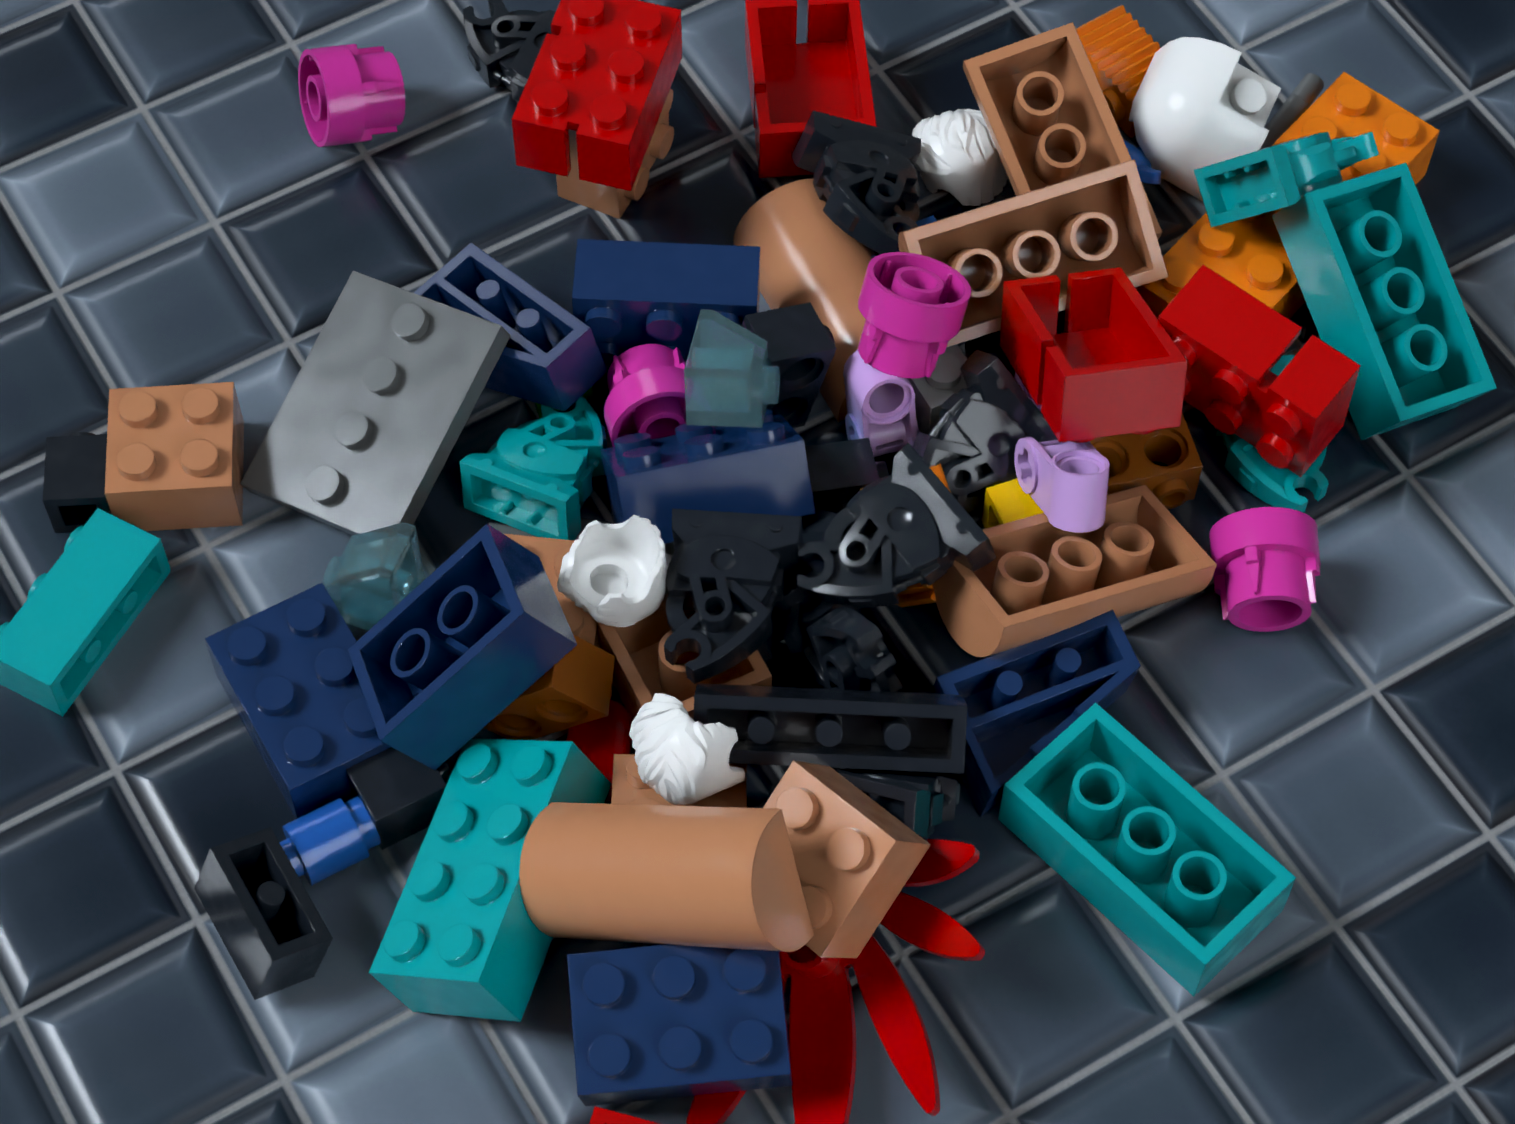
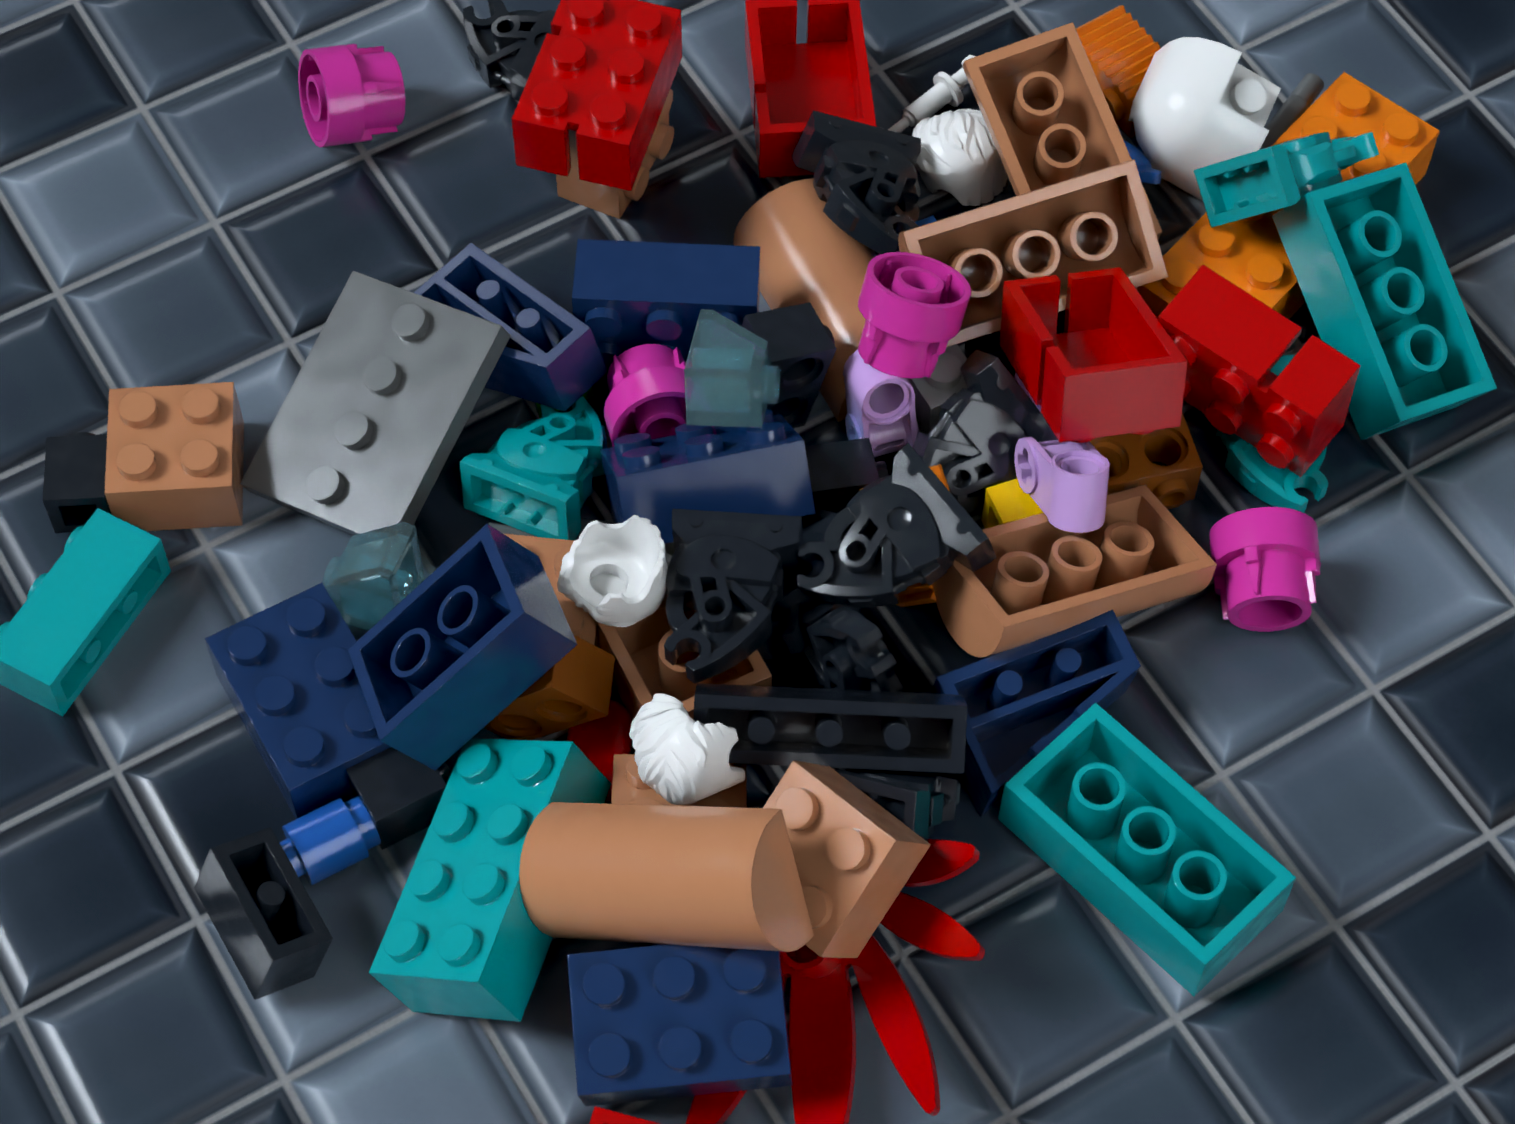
none -> white piece [888,55,976,133]

